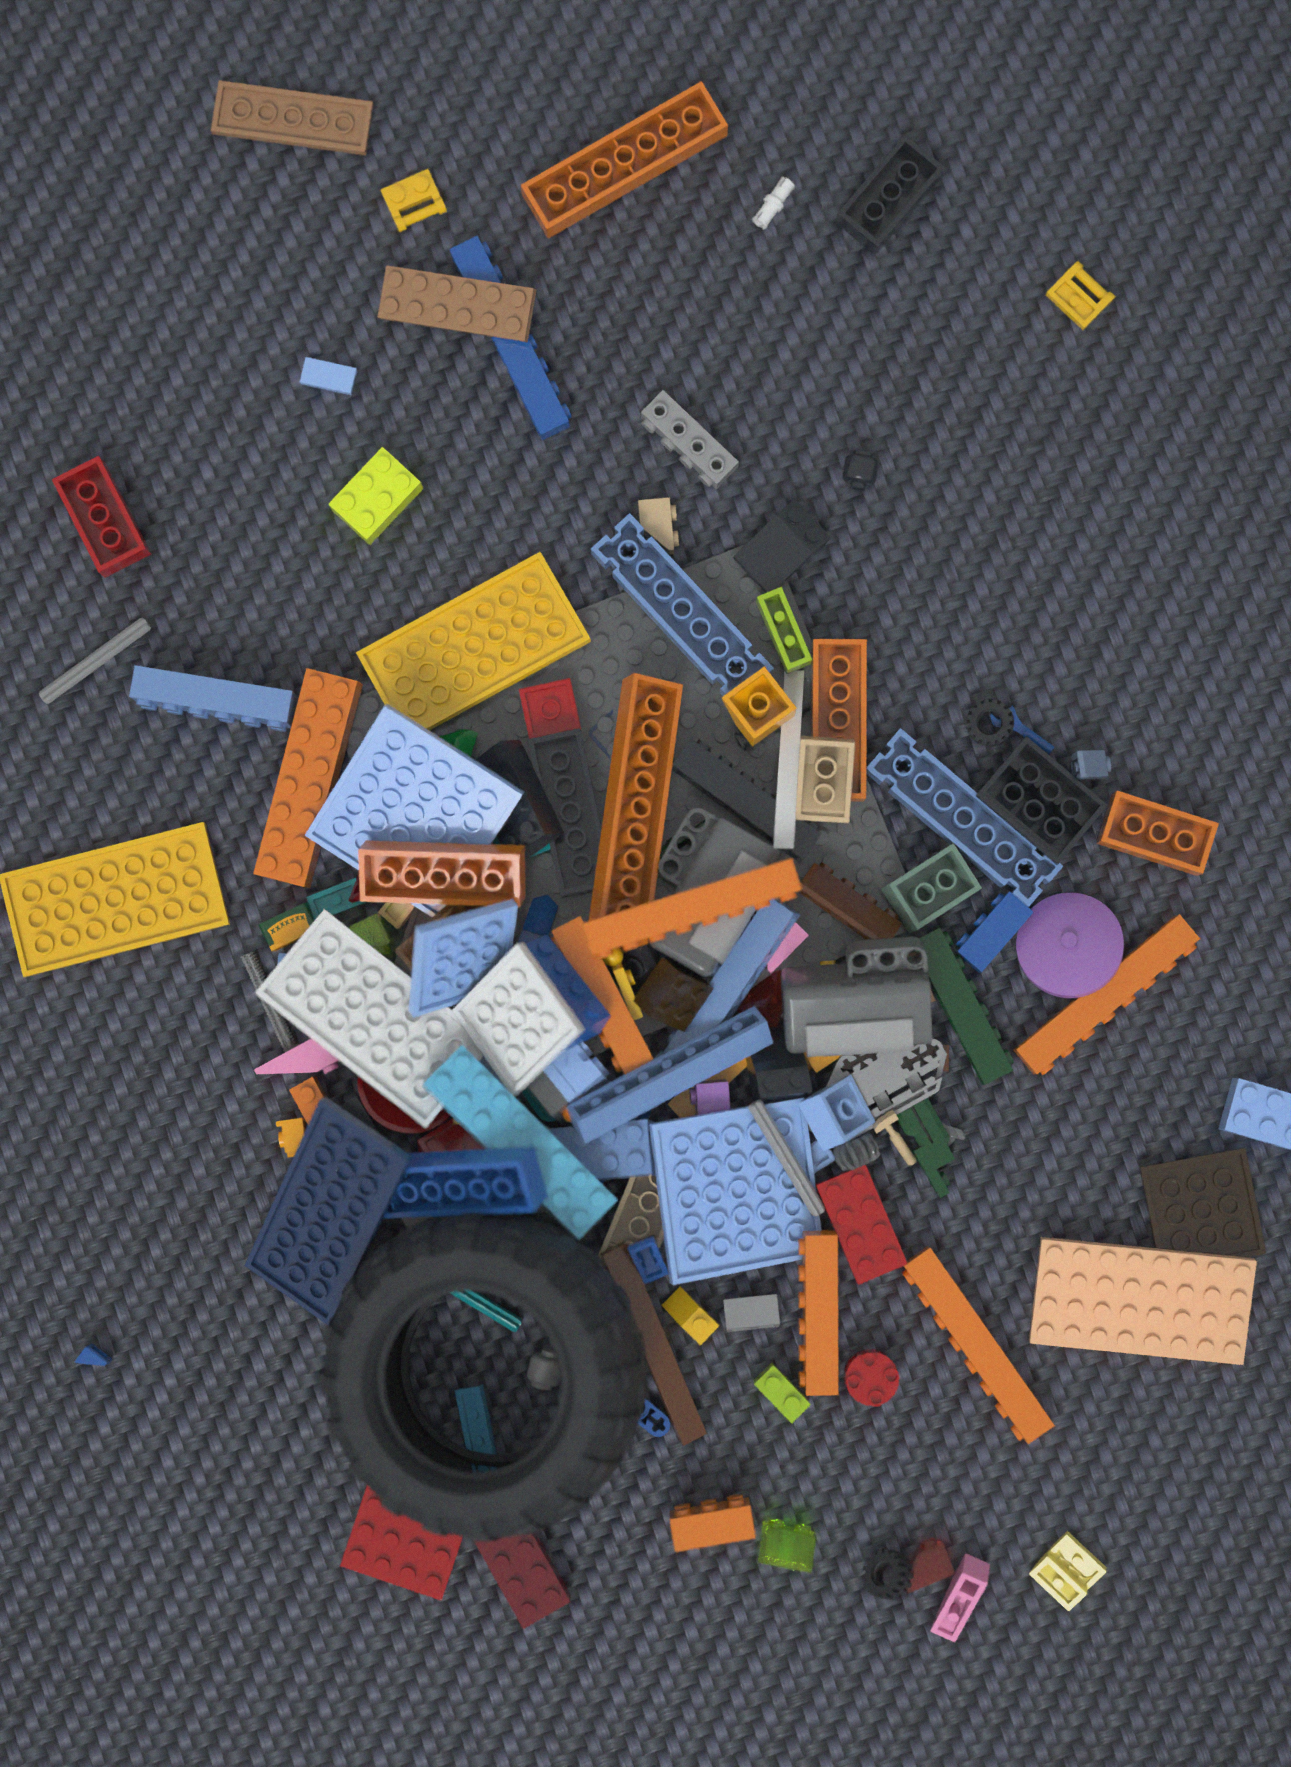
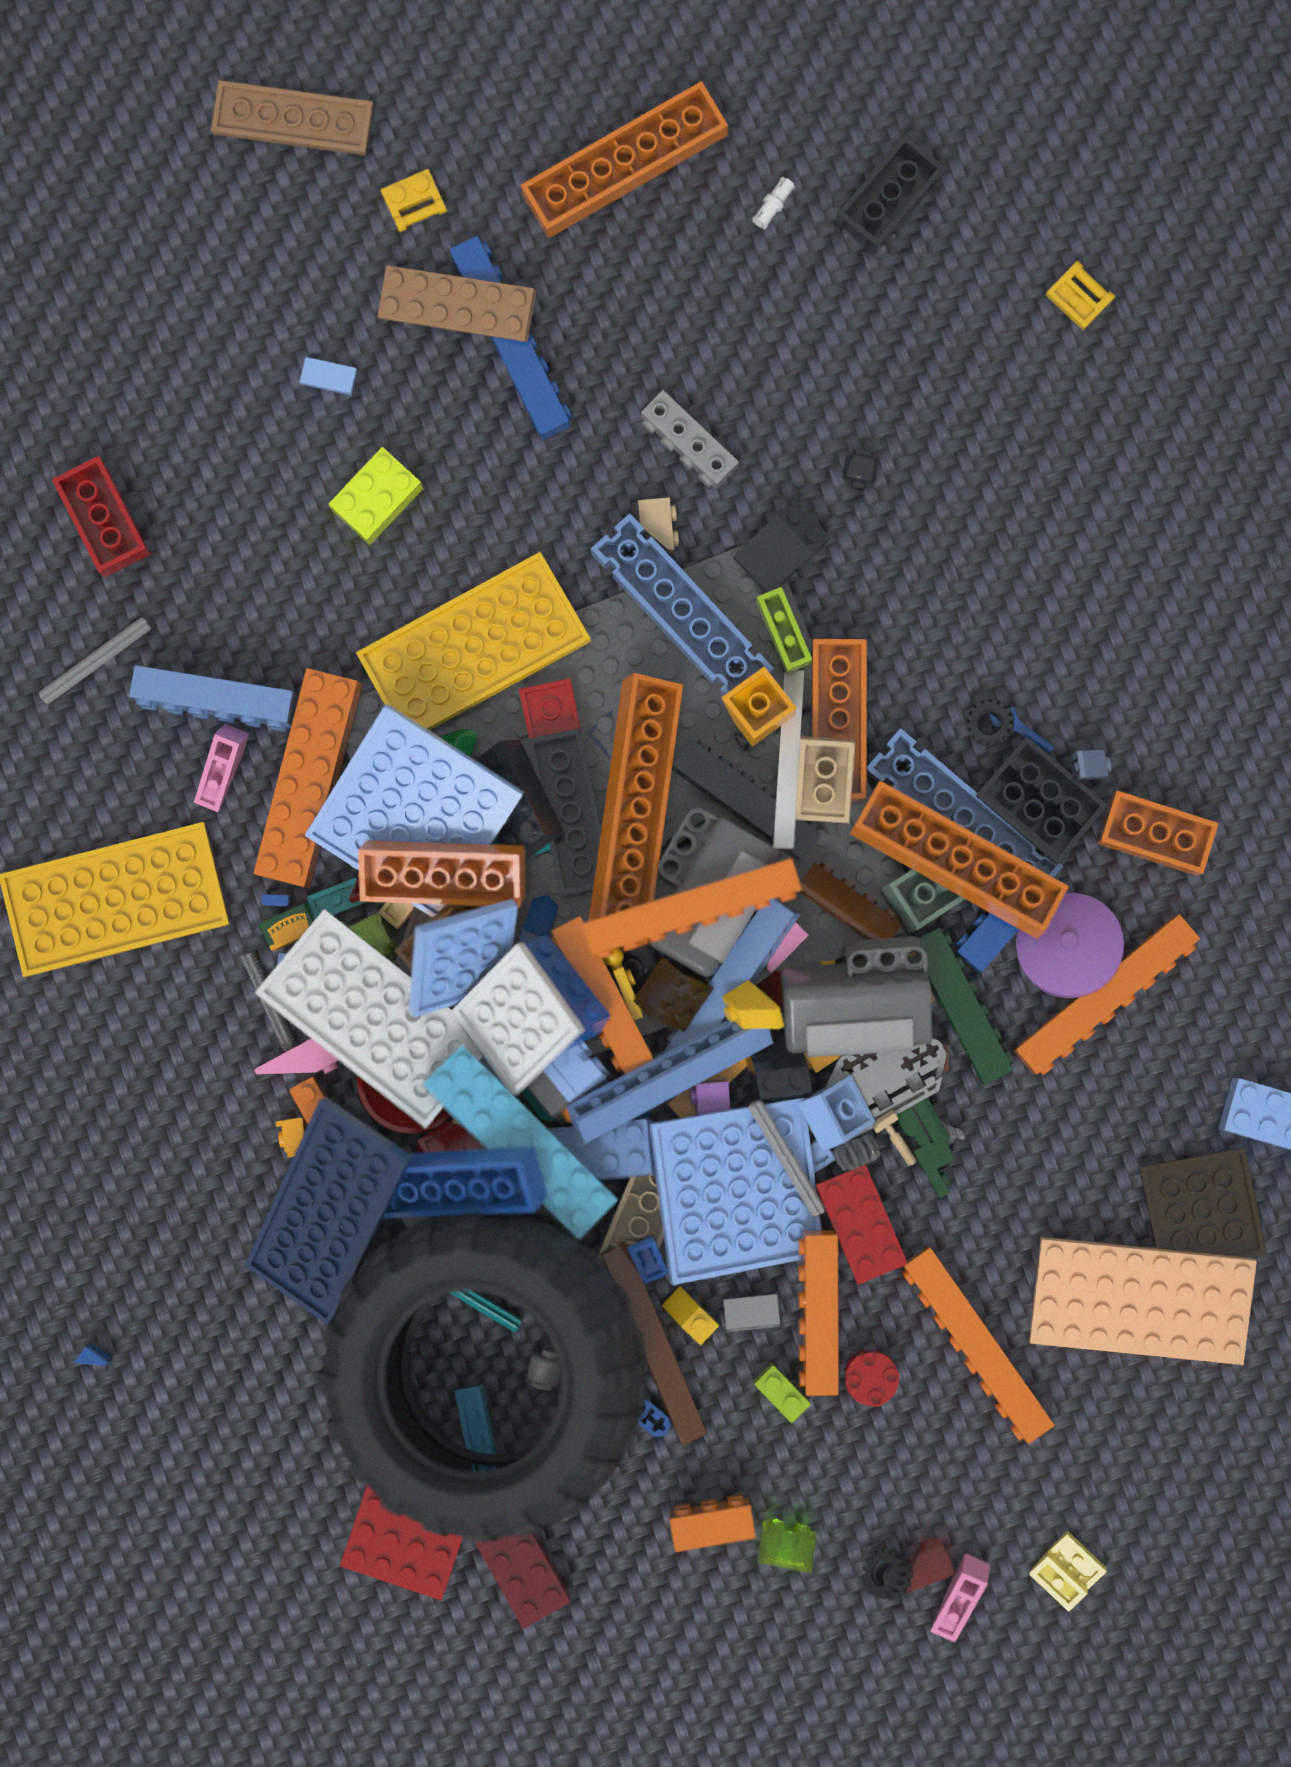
none -> bright pink slope [194,724,249,812]
none -> blue tile [262,895,292,907]
none -> yellow slope [722,980,784,1029]
none -> orange brick [850,781,1069,939]

